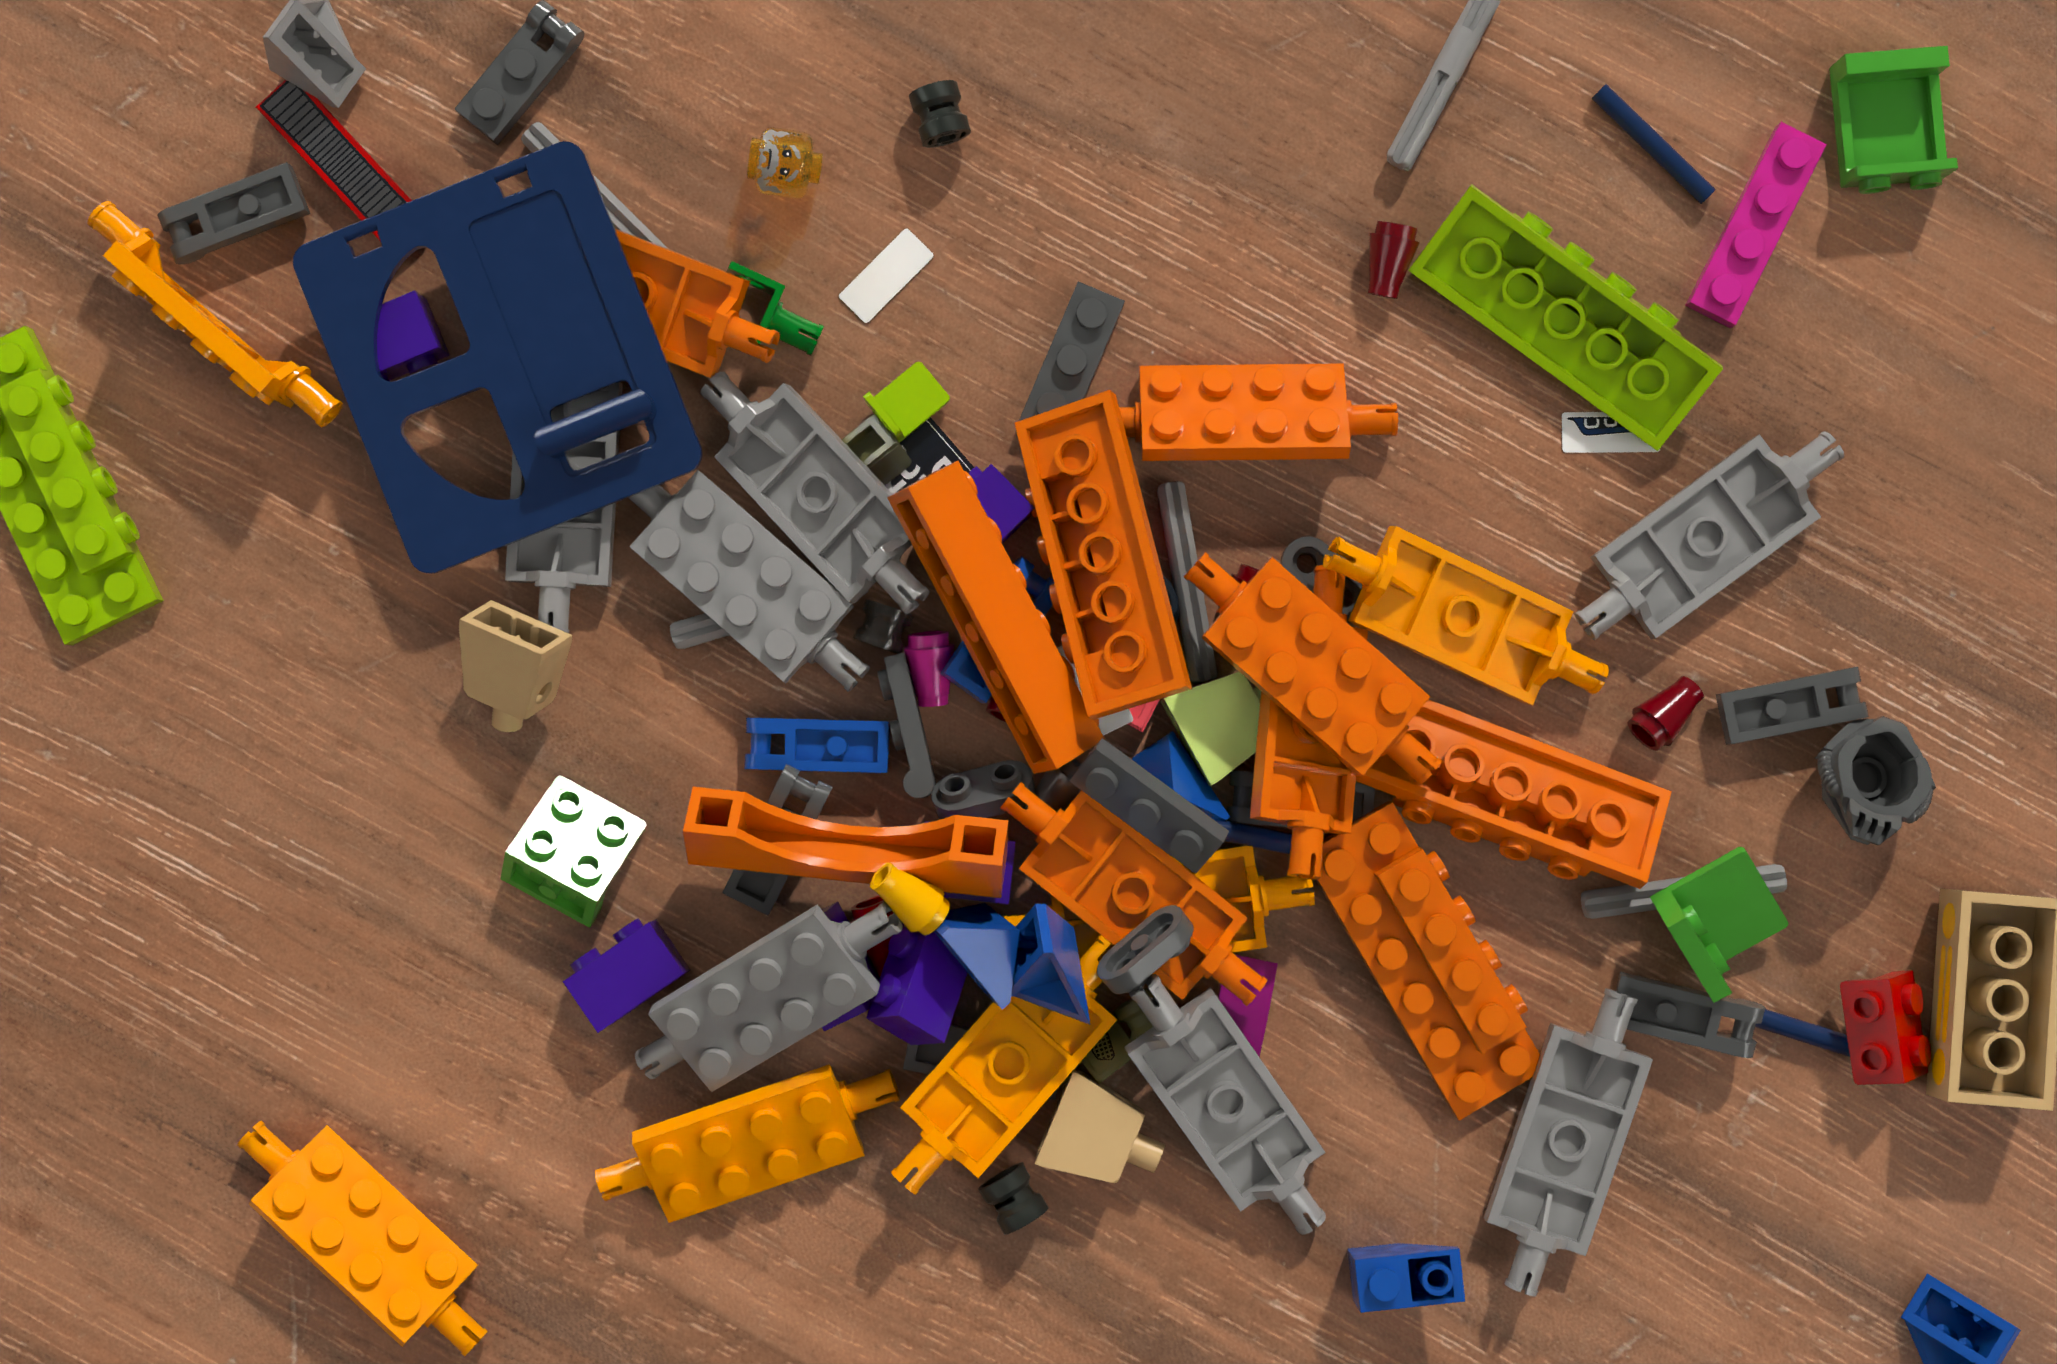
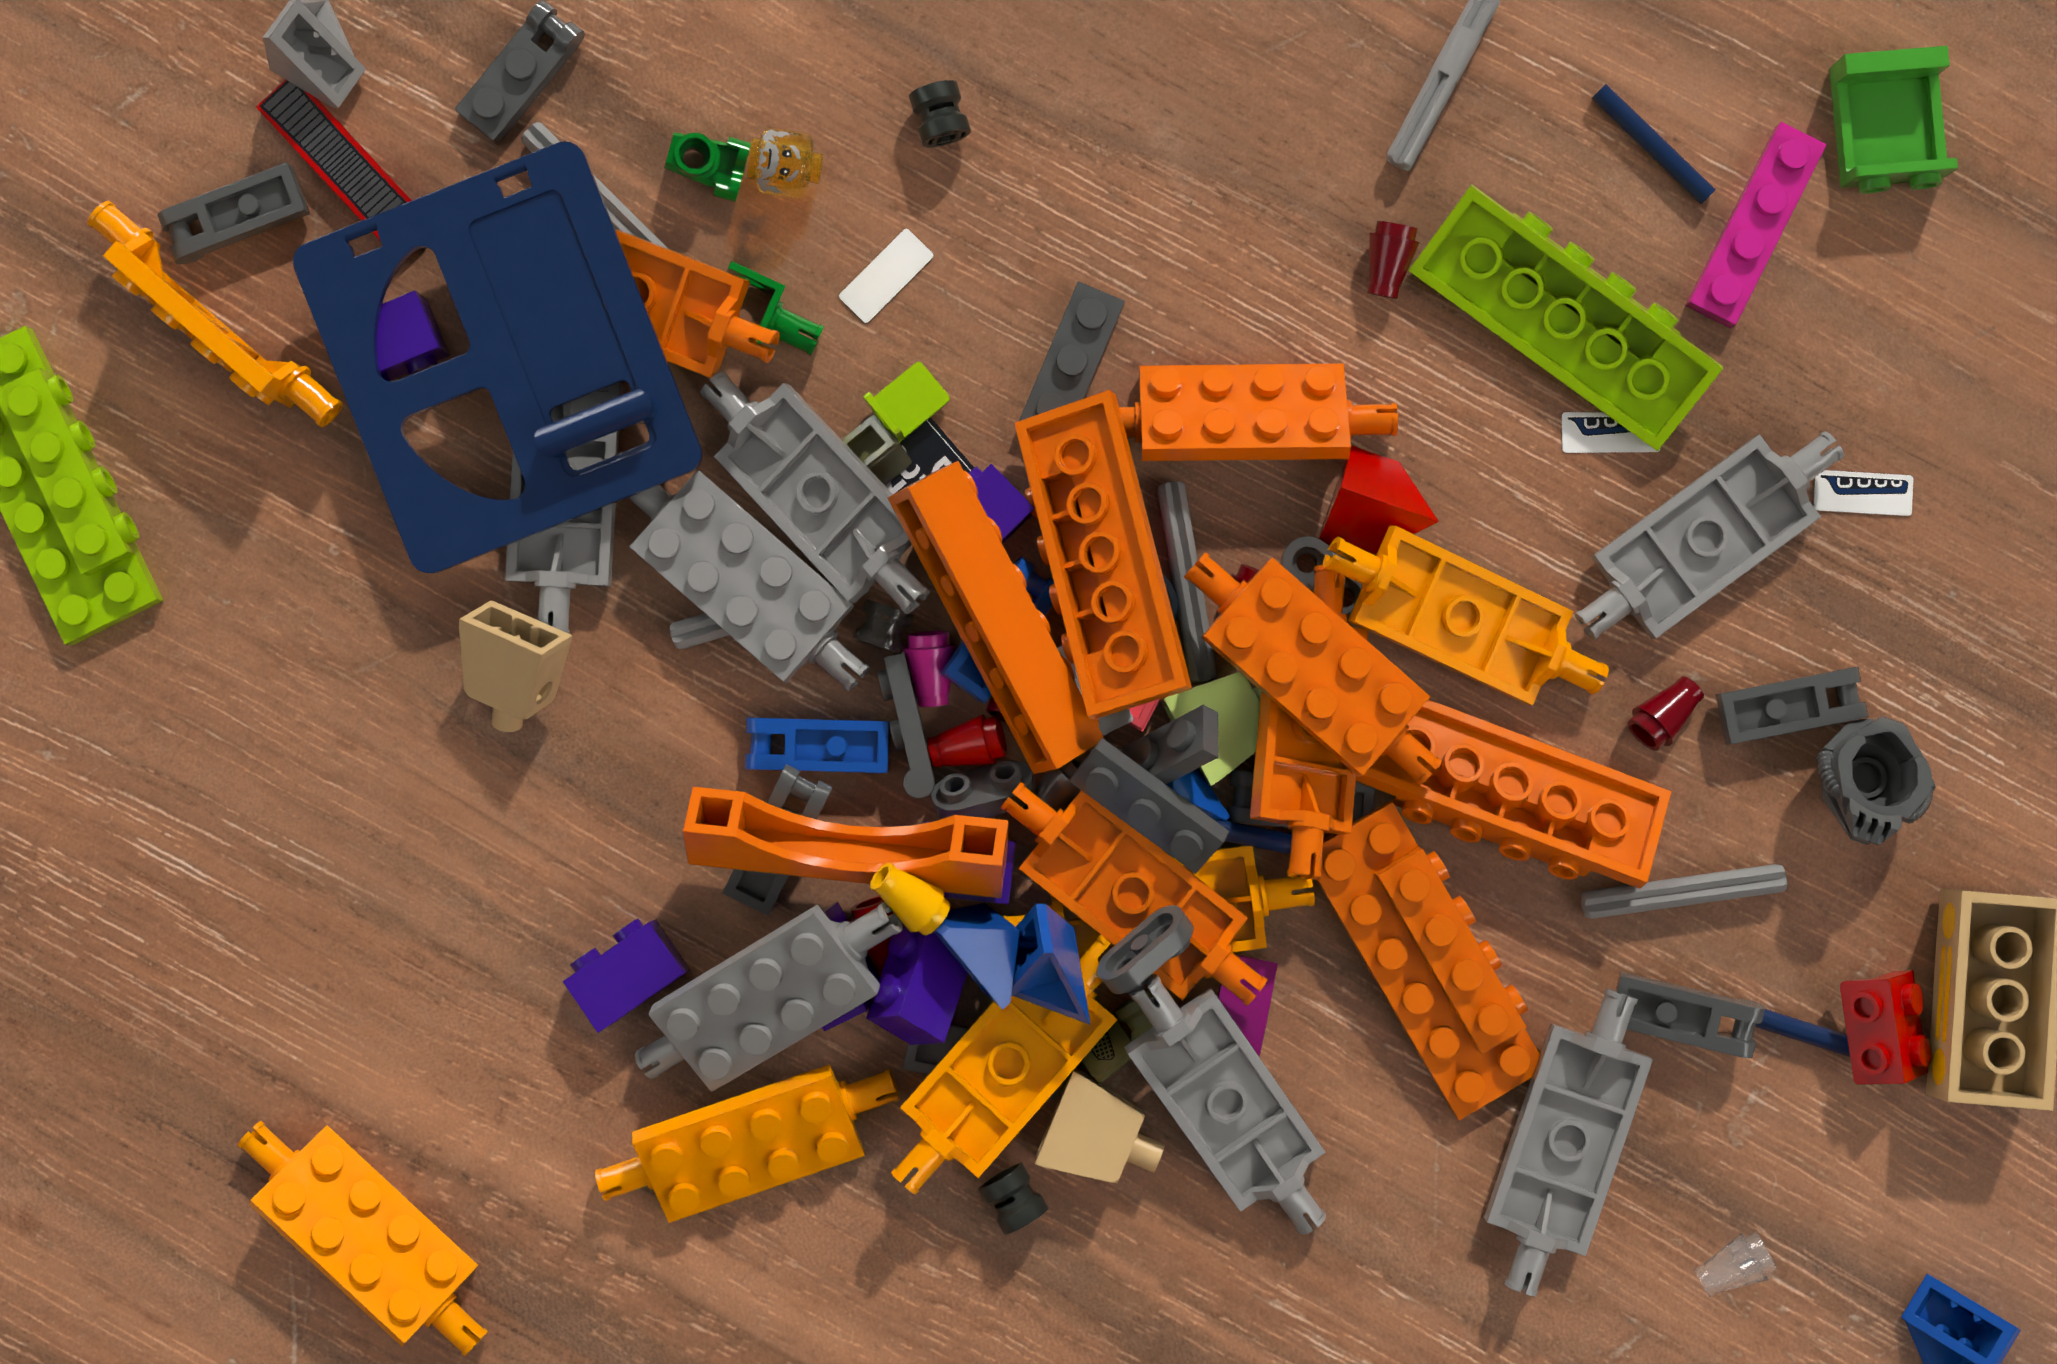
bracket [500,776,646,928] -> none
blue slope [1347,1243,1465,1313] -> none
bright green bracket [1650,847,1789,1003] -> none
none -> green plate [664,132,751,202]
none -> red cone [928,714,1007,767]
none -> dark grey plate [1115,705,1219,784]
none -> red slope [1318,445,1439,554]
none -> clear cone [1694,1231,1778,1297]
none -> white sticker [1814,470,1913,516]

